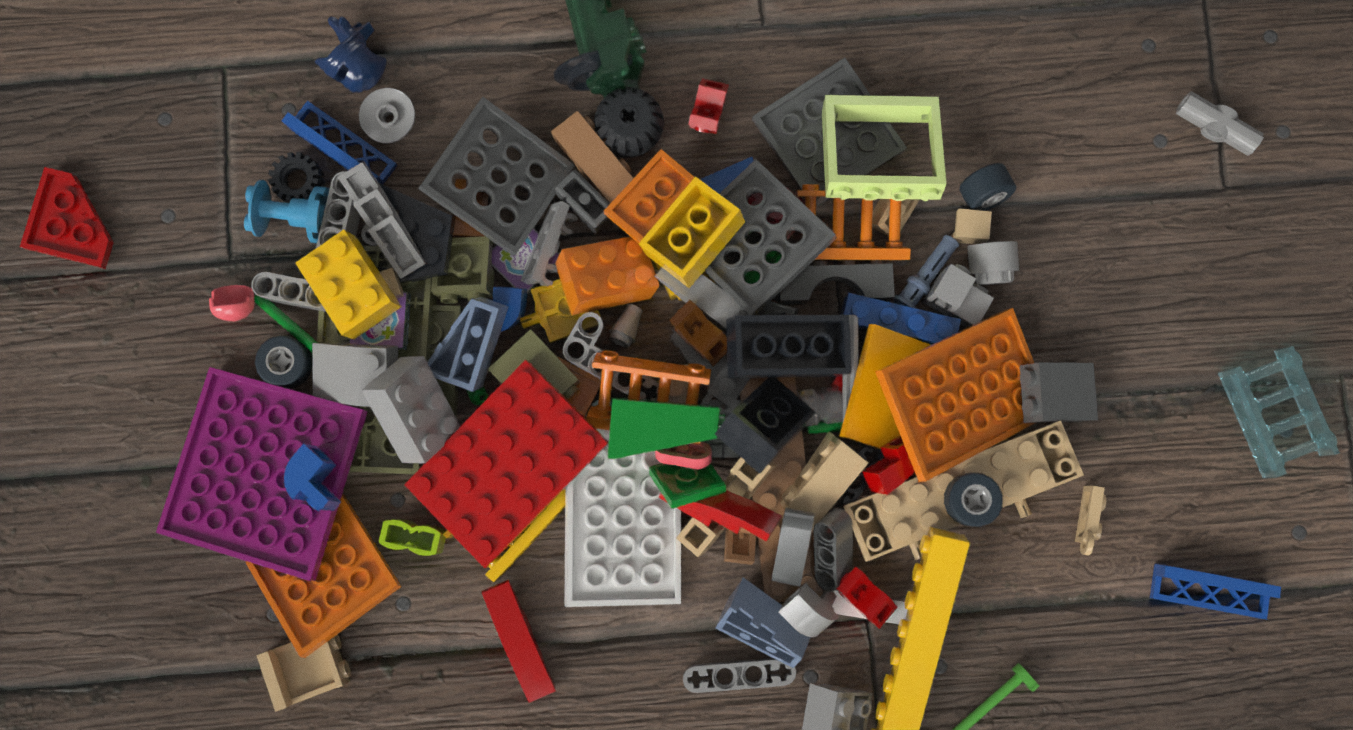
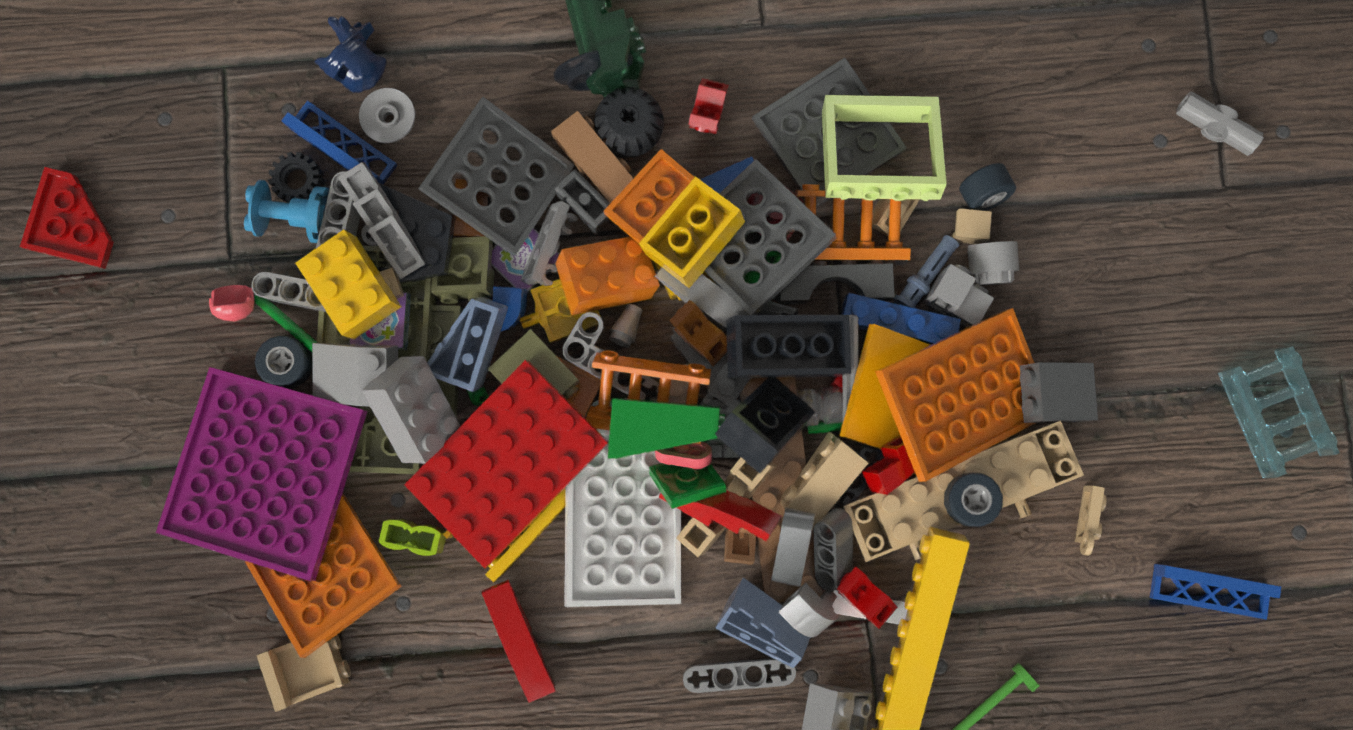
blue brick [284,443,341,511] -> none

